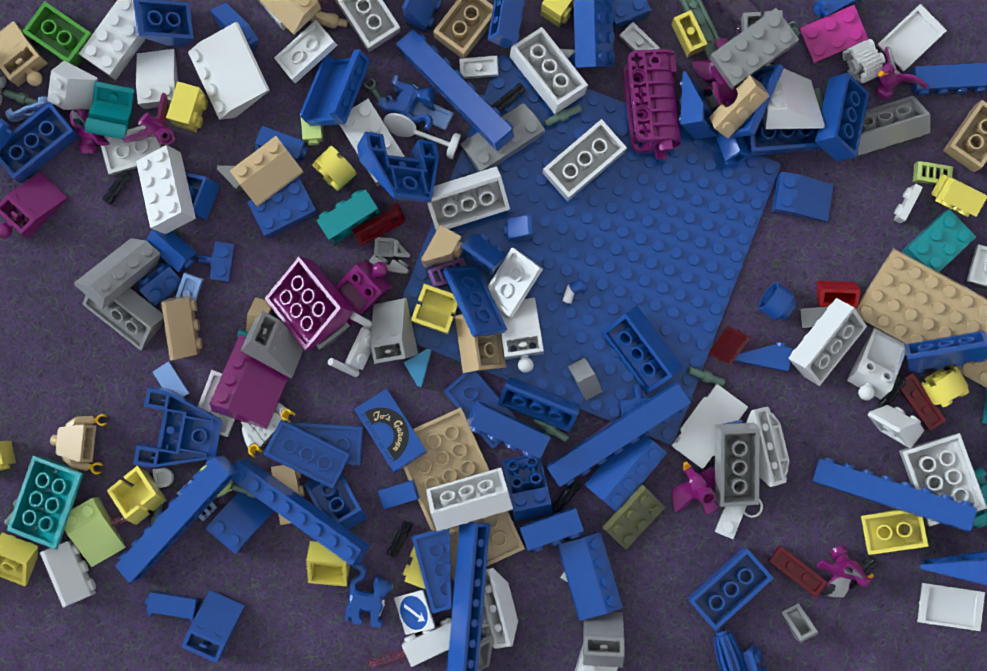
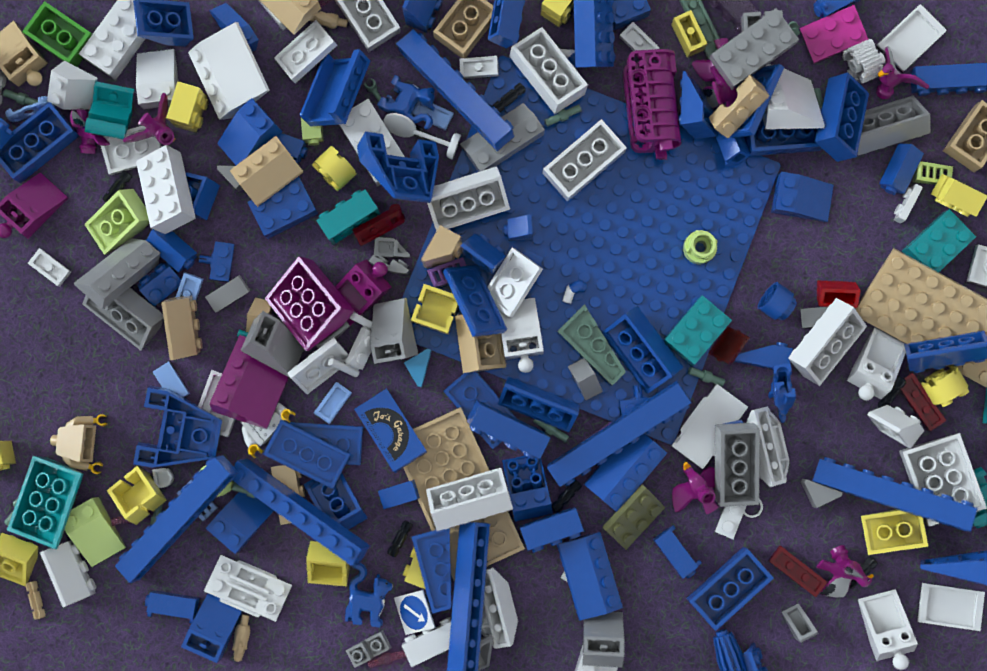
none -> tan axle [25,581,45,620]
none -> white plate [28,248,71,287]
none -> yellowish green slope [84,189,150,255]
none -> white piece [204,555,292,622]
none -> light grey slope [205,275,250,313]
none -> blue slope [217,98,283,165]
none -> tan piece [232,614,250,662]
none -> white plate [287,337,349,394]
none -> light blue tile [314,382,352,425]
none -> light grey slope [346,630,392,668]
none -> sand green wing [557,304,626,386]
none -> blue brick [652,525,702,579]
none -> teal brick [664,295,732,366]
none -> yellowish green piece [683,230,718,264]
none -> blue animal [768,363,796,423]
none -> light grey slope [801,479,843,508]
none -> white slope [858,589,918,670]
none -> blue brick [879,143,924,195]

